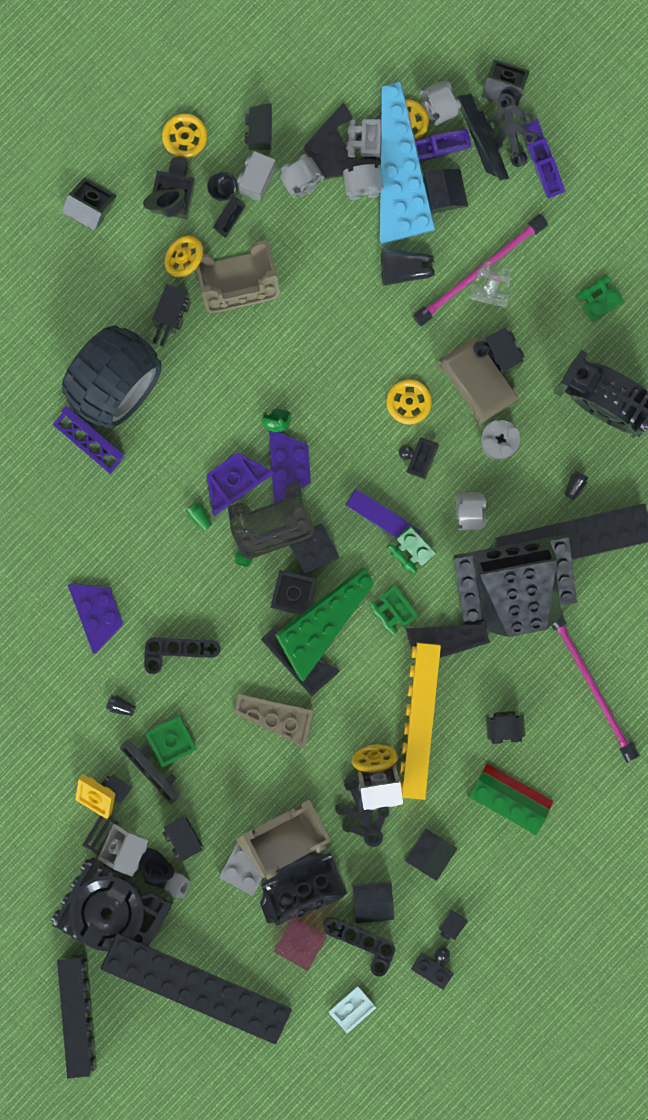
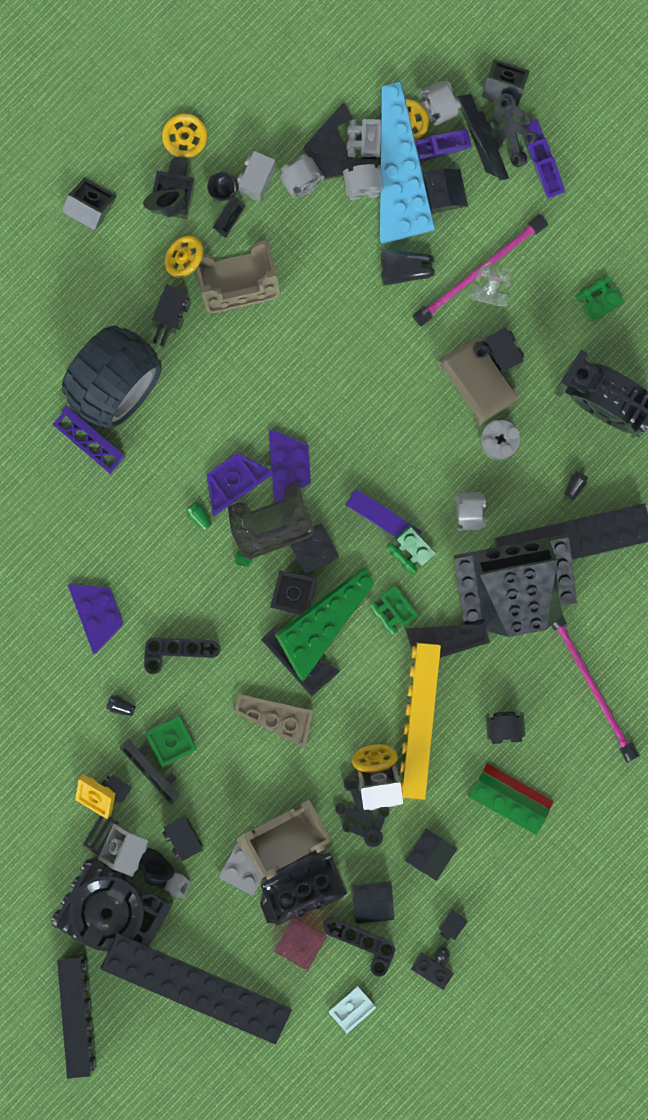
black slope [245,103,272,150] -> none
green hair [262,409,292,432] -> none
yellow plate [386,379,432,424] -> none
black plate [398,437,439,480] -> none

